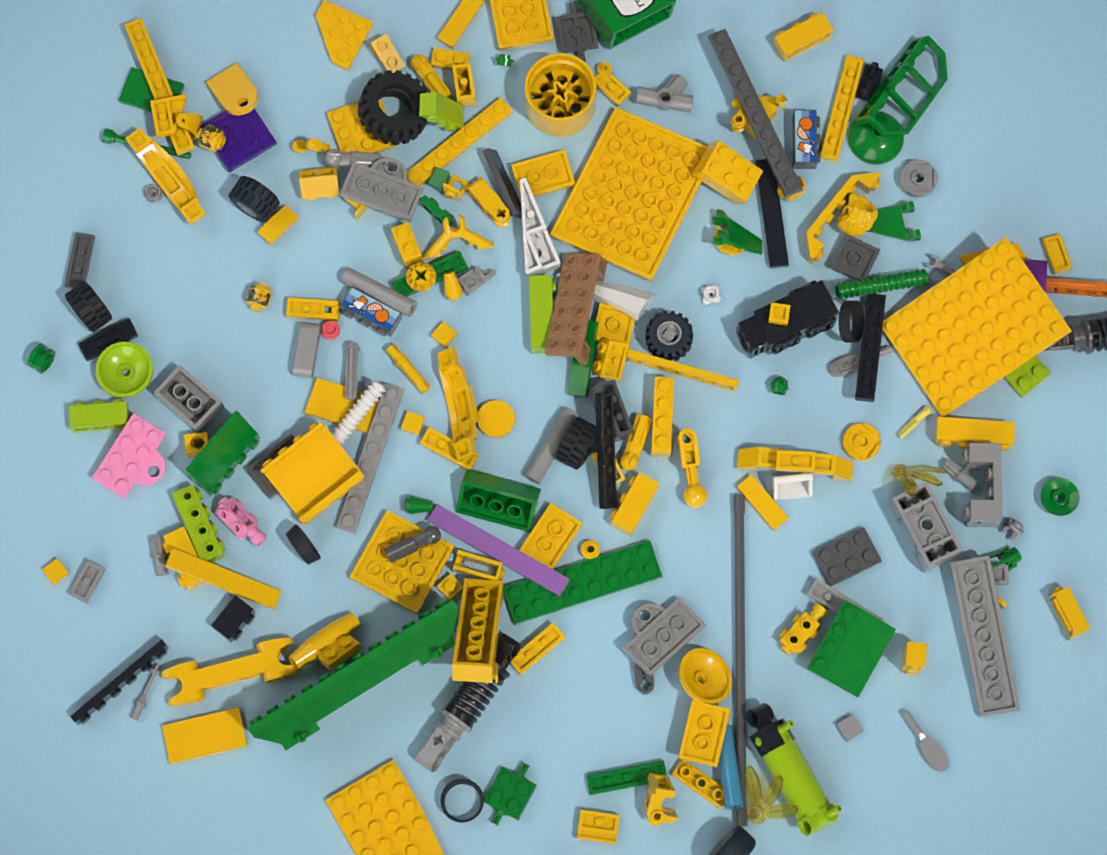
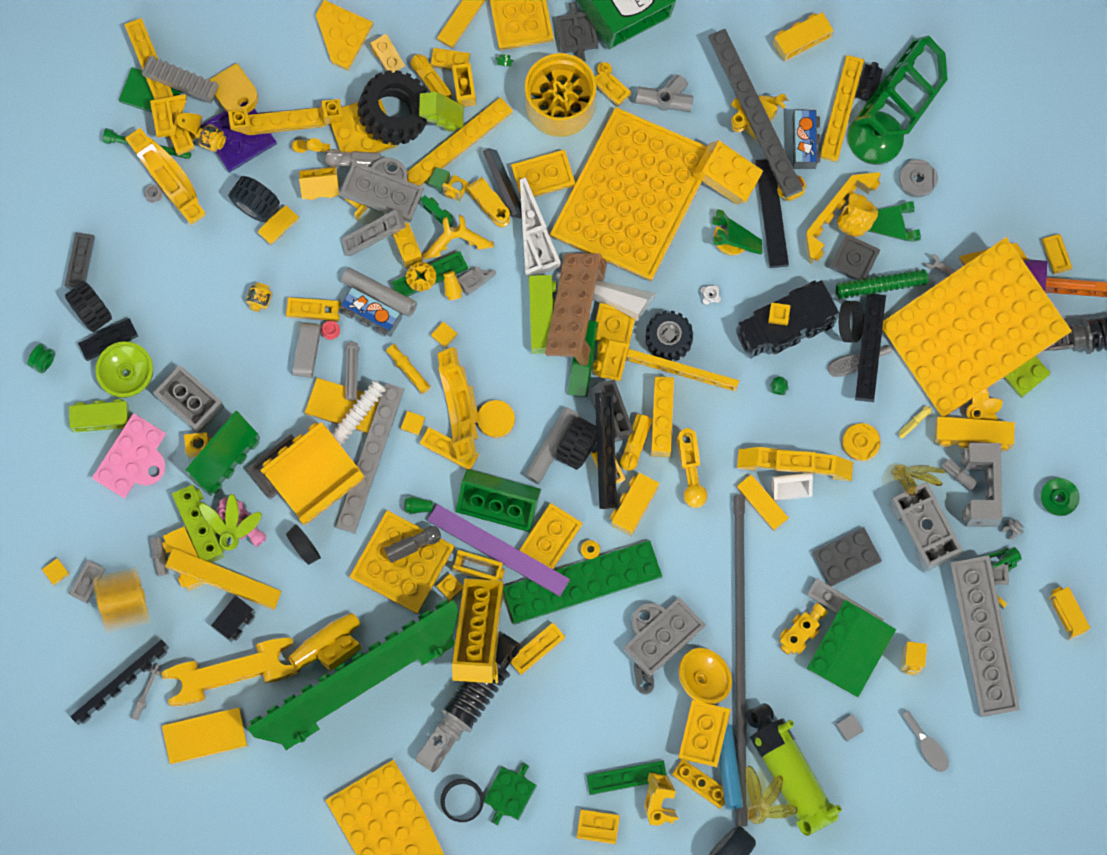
none -> yellow piece [93,568,150,632]
none -> light grey gear [142,56,219,104]
none -> lime plant [199,494,262,551]
none -> yellow slope [228,99,343,135]
none -> light grey hinge [341,209,406,256]
none -> yellow plate [966,388,1003,421]

